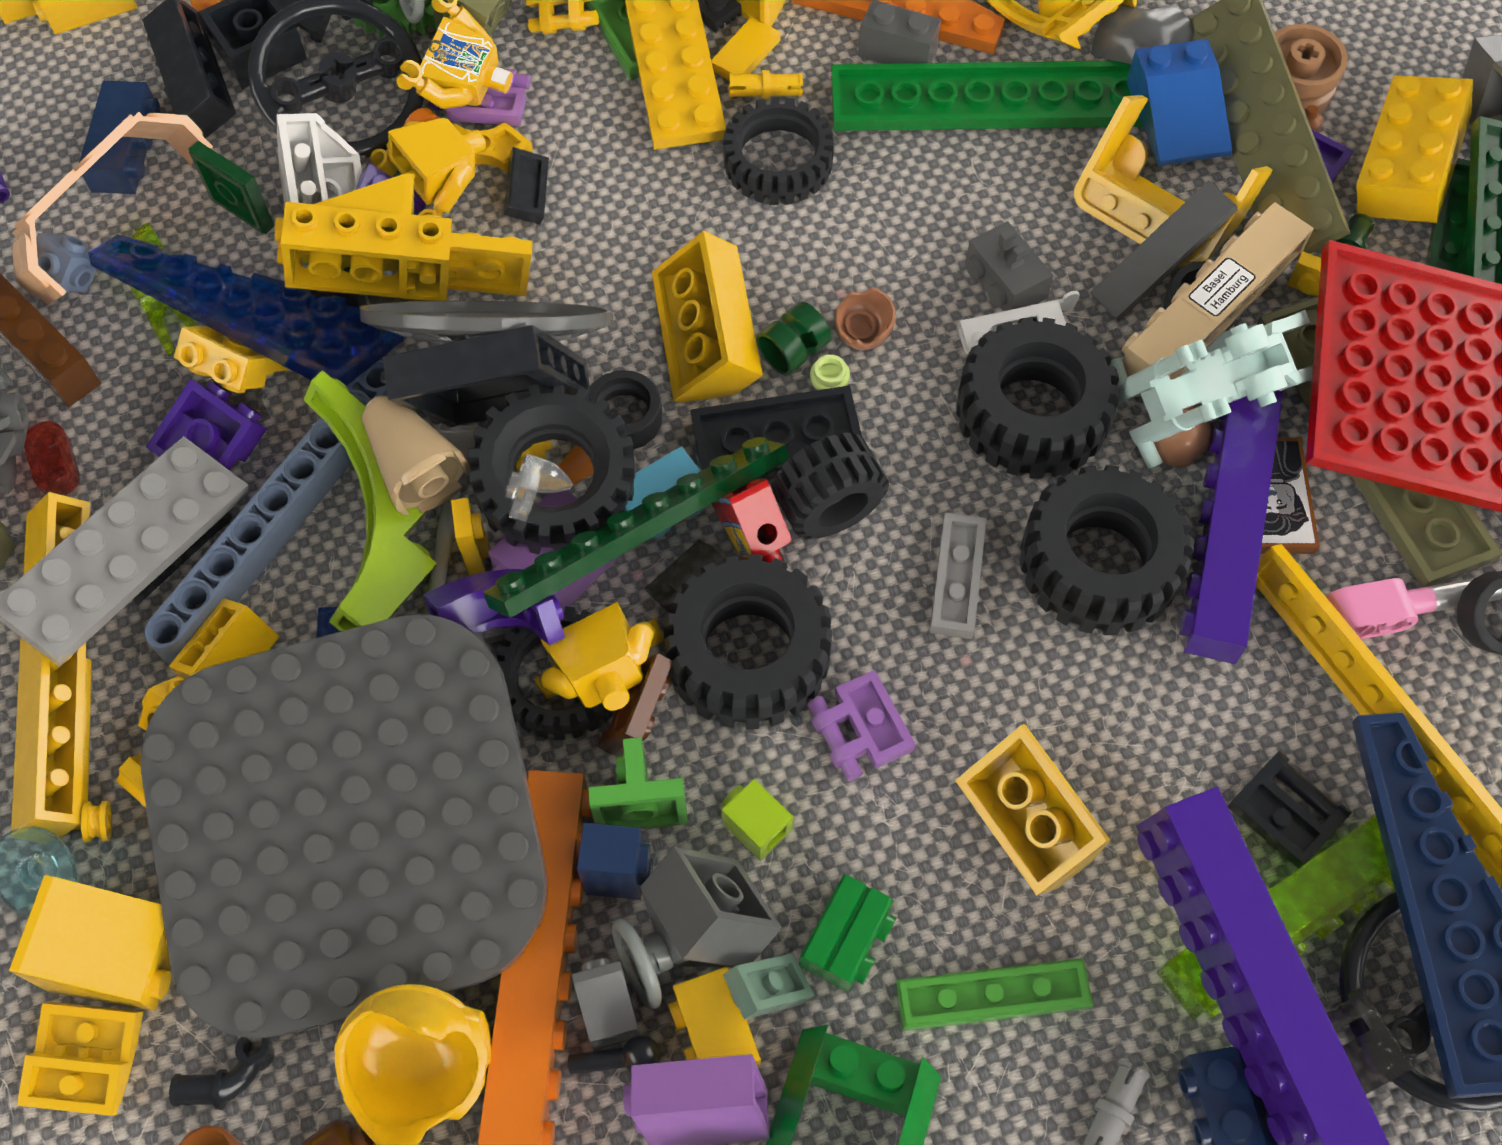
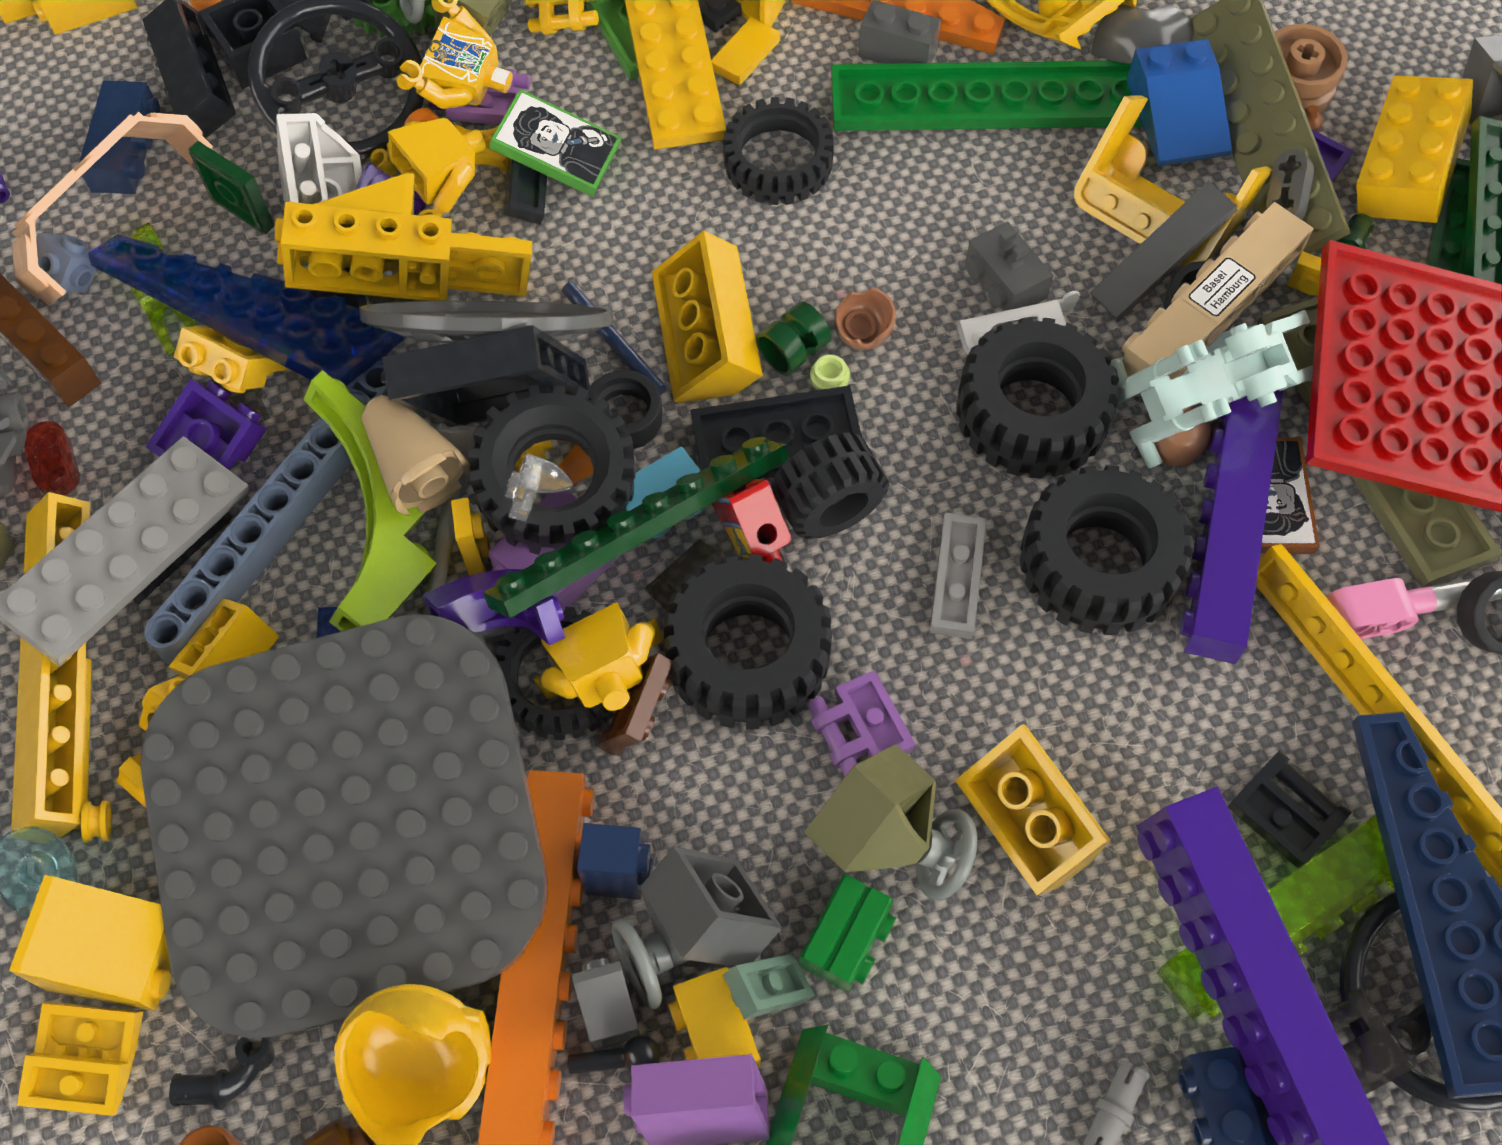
bright green bracket [588,737,688,829] -> none
lime brick [721,779,793,861] -> none
yellow pin [728,70,803,100] -> none
bright green tile [895,958,1093,1031] -> none
none -> tile [489,89,622,197]
none -> dark blue bar [562,282,667,396]
none -> olive piece [804,744,977,900]
none -> dark grey beam [1266,149,1314,220]

